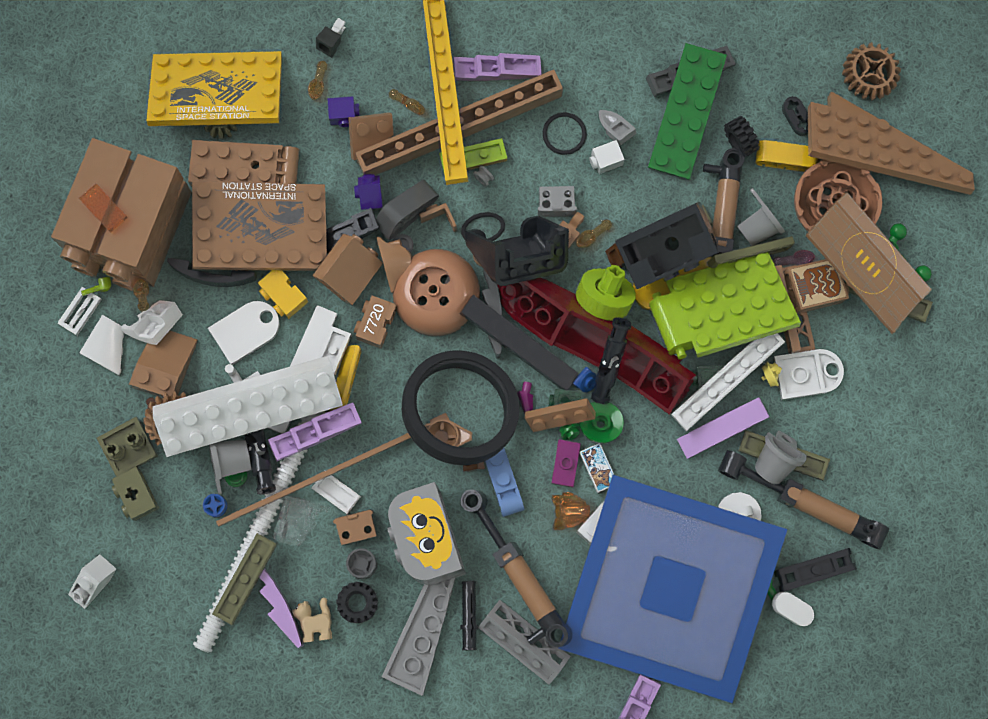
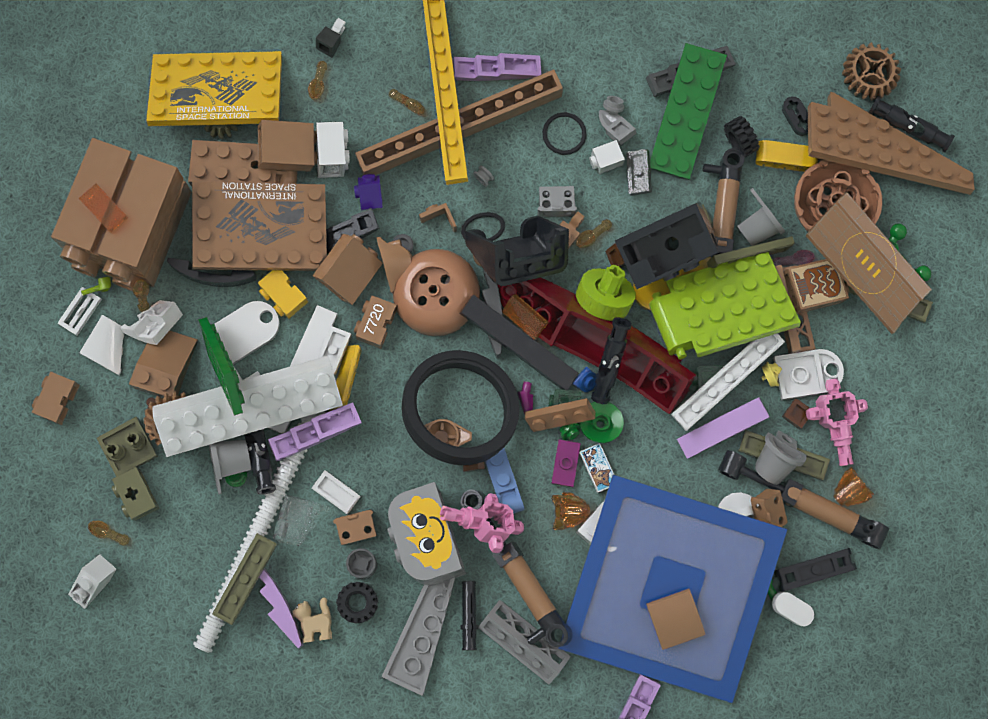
blue wheel [203,494,228,517] -> none
medium nougat piece [216,413,449,527] -> none
dark purple brick [327,96,360,127] -> none
medium nougat wing [348,112,393,160] -> none
dark grey beam [376,180,439,240] -> none
lime plate [439,138,507,176] -> none
none -> medium nougat brick [32,371,80,425]
none -> clear orange piece [88,520,130,546]
none -> green plate [198,317,245,416]
none -> medium nougat brick [258,120,318,171]
none -> white piece [316,122,349,178]
none -> bright pink piece [440,493,524,553]
none -> clear orange tile [502,294,548,340]
none -> light grey plate [603,96,624,114]
none -> clear smoke plate [626,149,652,196]
none -> medium nougat slope [646,589,706,650]
none -> medium nougat piece [751,489,788,527]
none -> reddish brown plate [782,398,809,430]
none -> bright pink piece [806,378,868,466]
none -> clear orange brick [833,467,874,507]
none -> black piece [868,96,955,152]

